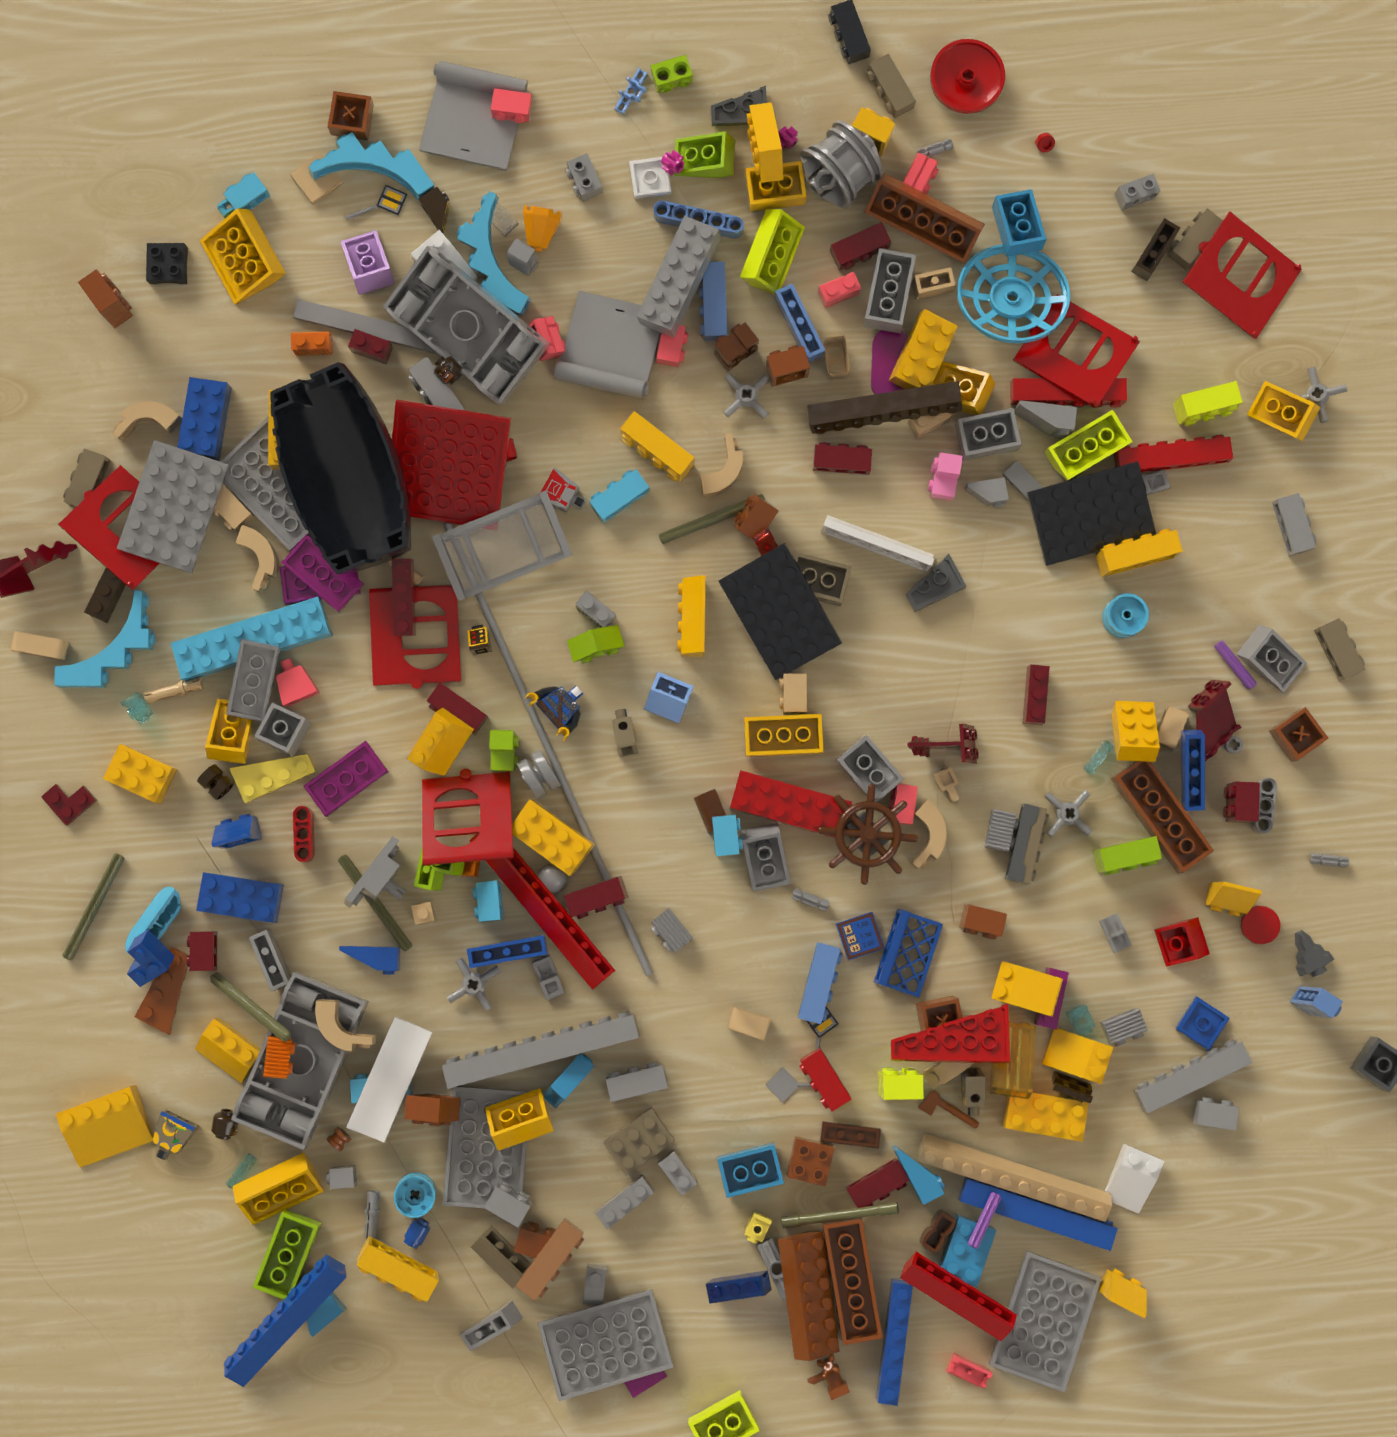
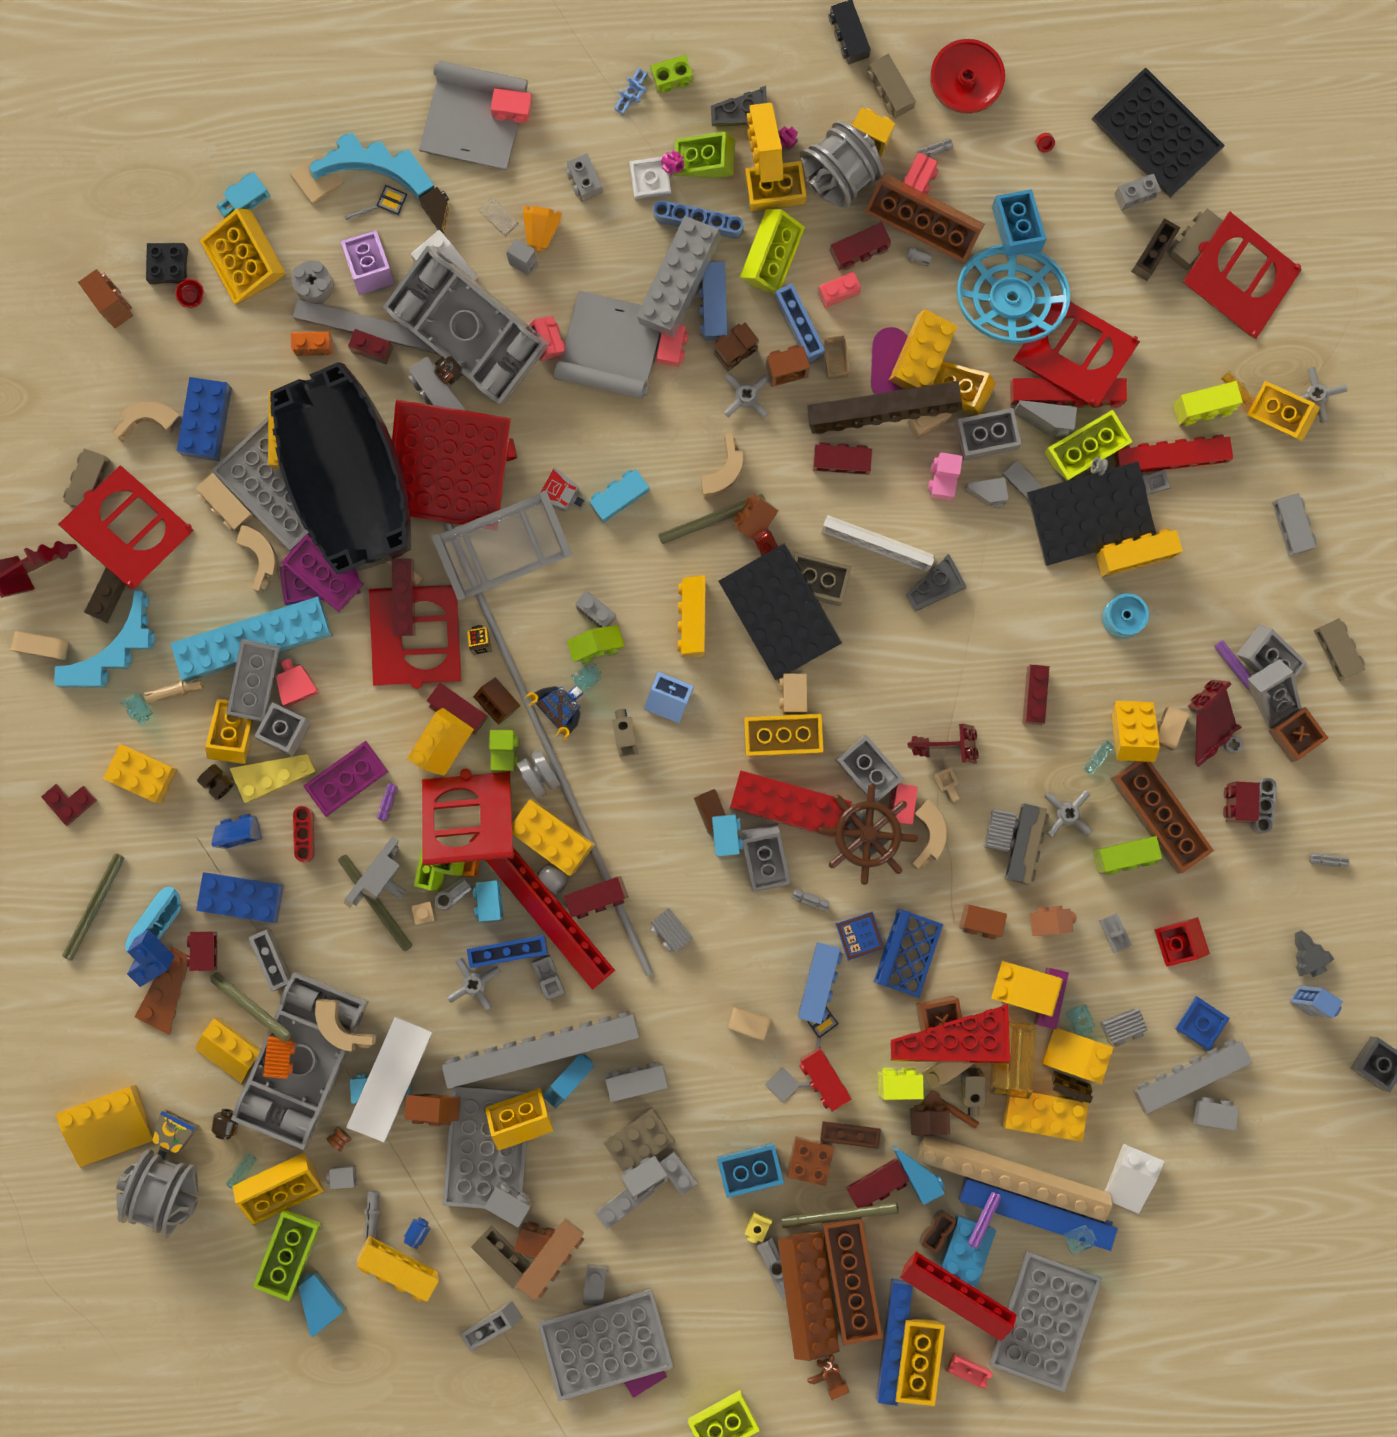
light grey plate [117,440,229,573] -> none
blue brick [224,1254,347,1387] -> none
dark orange brick [328,91,374,140] -> none
blue slope [339,946,400,975] -> none
medium azure wheel [394,1172,436,1218] -> none
medium azure arch [457,191,531,316] -> none
yellow brick [620,411,695,483] -> none
clear blue brick [706,1270,772,1304] -> none
light grey brick [864,248,916,334] -> none
tan brick [912,267,956,300] -> none
yellow slope [1098,1268,1147,1319] -> none
blue brick [1181,730,1205,811] -> none
yellow slope [1205,881,1262,917] -> none
red tile [1241,906,1280,944] -> none
none -> light grey wheel [116,1149,199,1238]
none -> red hair [175,278,205,308]
none -> light grey brick [292,261,334,304]
none -> medium lavender axle [377,784,398,821]
none -> light grey piece [435,877,472,910]
none -> reddish brown brick [473,677,521,725]
none -> clear light blue brick [571,664,602,693]
none -> light grey brick [621,1156,668,1202]
none -> yellow slope [895,1319,945,1406]
none -> light grey pin [907,247,932,266]
none -> reddish brown brick [910,1104,950,1135]
none -> nougat brick [1029,905,1077,936]
none -> clear light blue brick [1063,1225,1096,1255]
none -> light grey bush [1091,457,1108,476]
none -> black plate [1092,67,1225,198]
none -> clear yellow pin [1221,371,1255,407]
none -> light grey slope [1247,659,1302,728]

